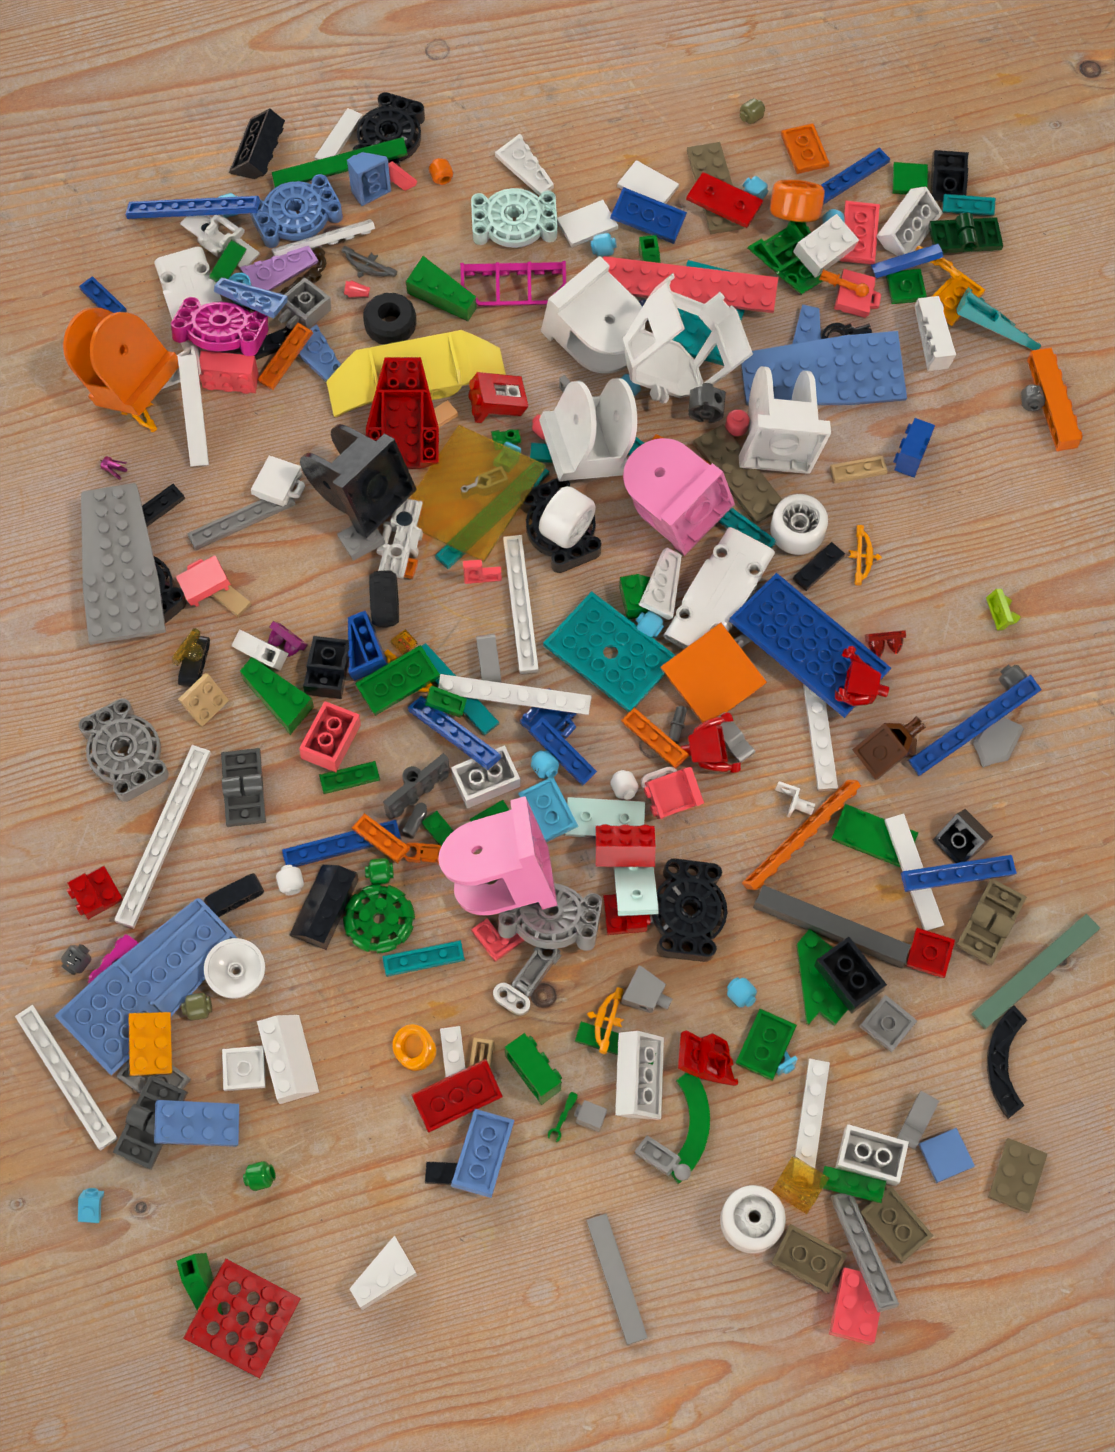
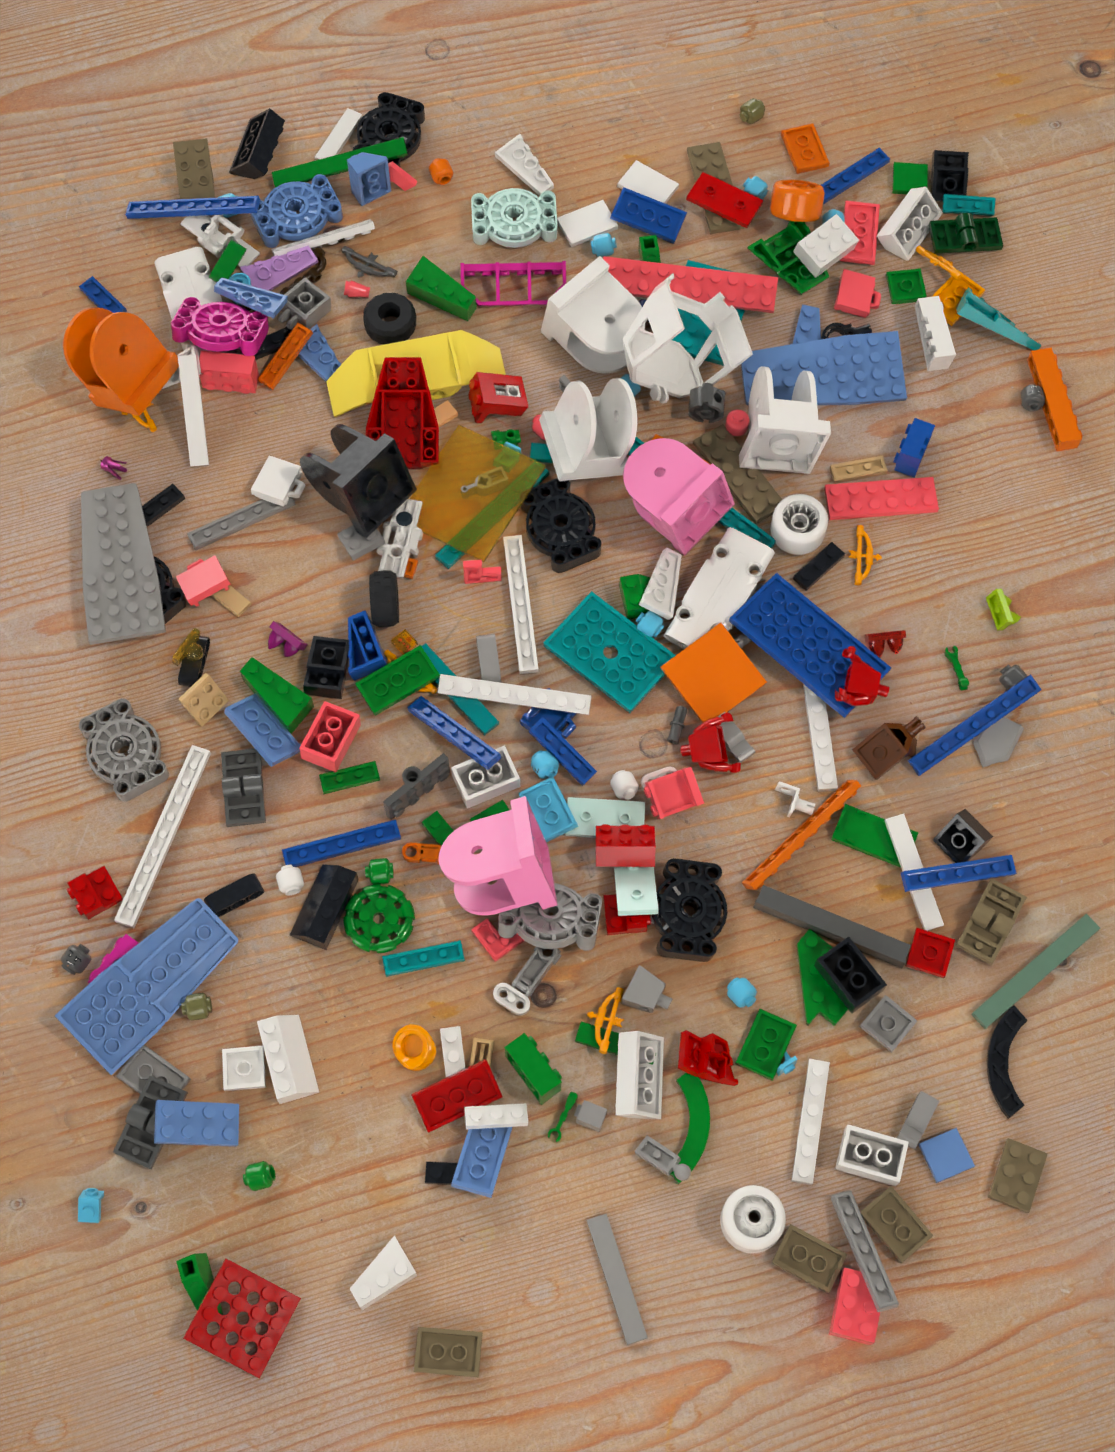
white plate [15,1005,118,1151] -> none
light orange plate [128,1012,172,1076] -> none
white dish [204,938,265,999] -> none
white slope [232,629,289,670] -> none
orange tile [352,813,410,864] -> none
dark grey bar [402,802,427,839] -> none
green plate [425,686,467,718] -> none
white wheel [539,486,596,548] -> none
orange tile [621,707,689,769] -> none
clear yellow bracket [771,1155,829,1214] -> none
orange pin [819,269,869,297] -> none
green plate [820,1166,886,1203] -> none
blue tile [871,244,944,278] -> none
none -> dark tan plate [173,138,215,199]
none -> medium blue plate [224,693,301,767]
none -> dark tan plate [414,1327,483,1378]
none -> white plate [464,1103,528,1129]
none -> coral plate [824,477,939,520]
none -> green piece [944,646,969,691]

